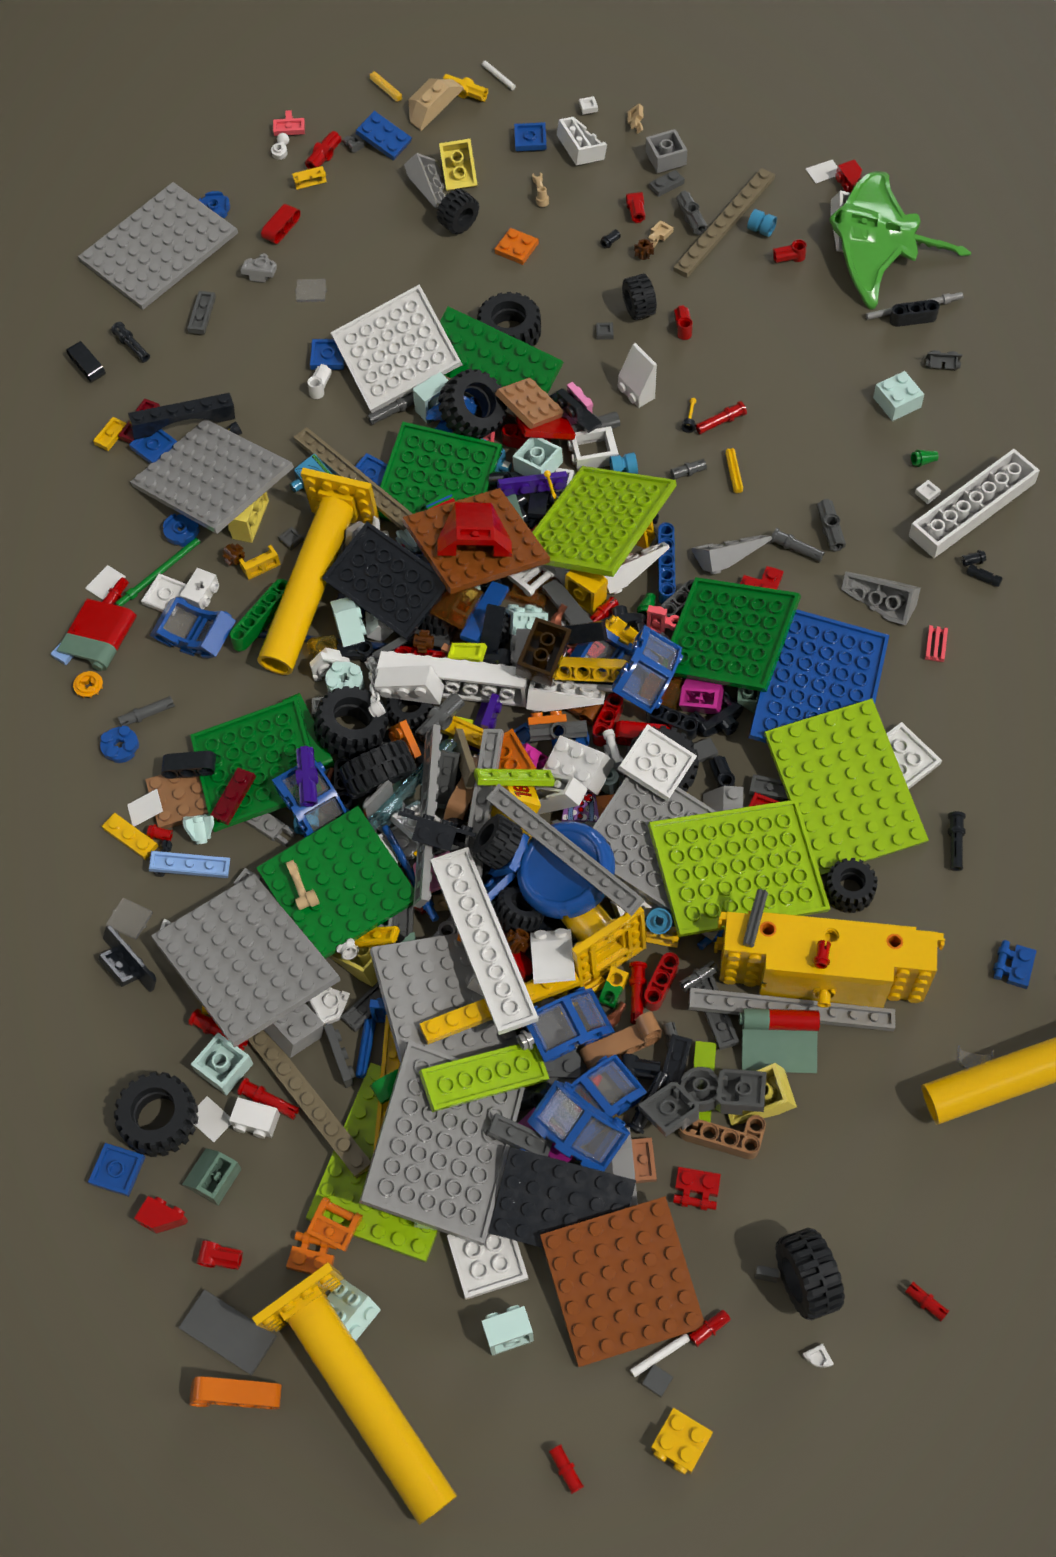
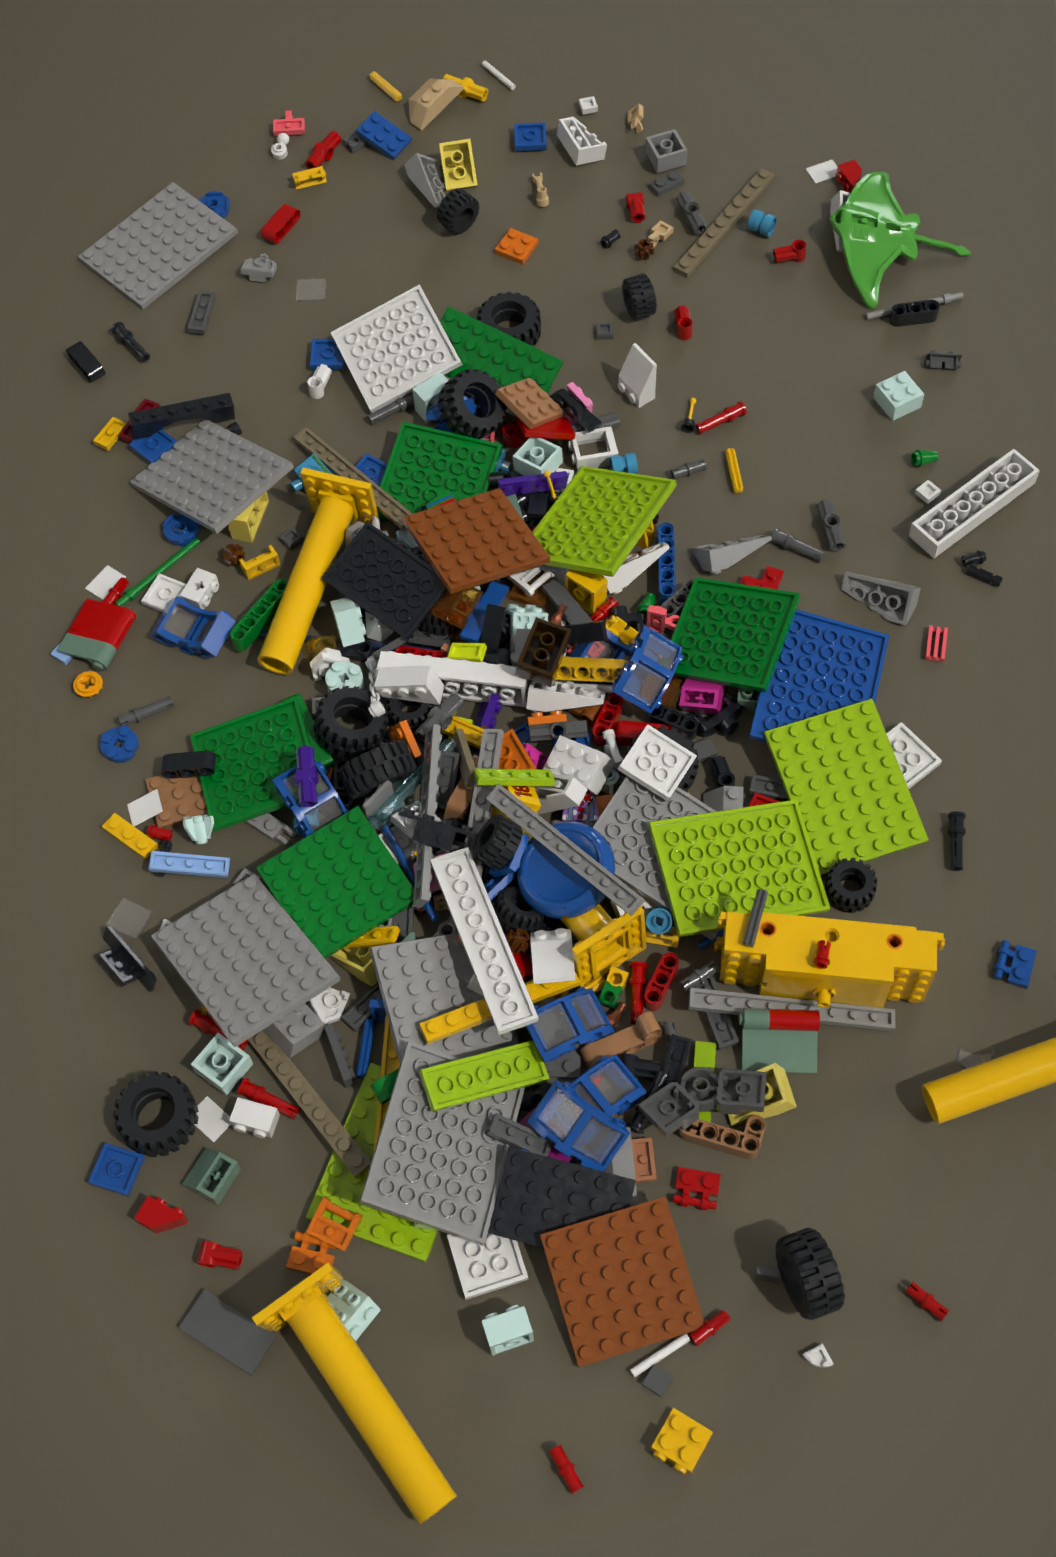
orange beam [189,1377,282,1410] -> none
dark red plate [210,768,256,825] -> none
tan brick [286,860,320,910] -> none
white plate [336,939,359,960] -> none
reddish brown gear [413,630,434,654] -> none
red wedge [437,502,512,557] -> none
light grey plate [517,1030,535,1051] -> none

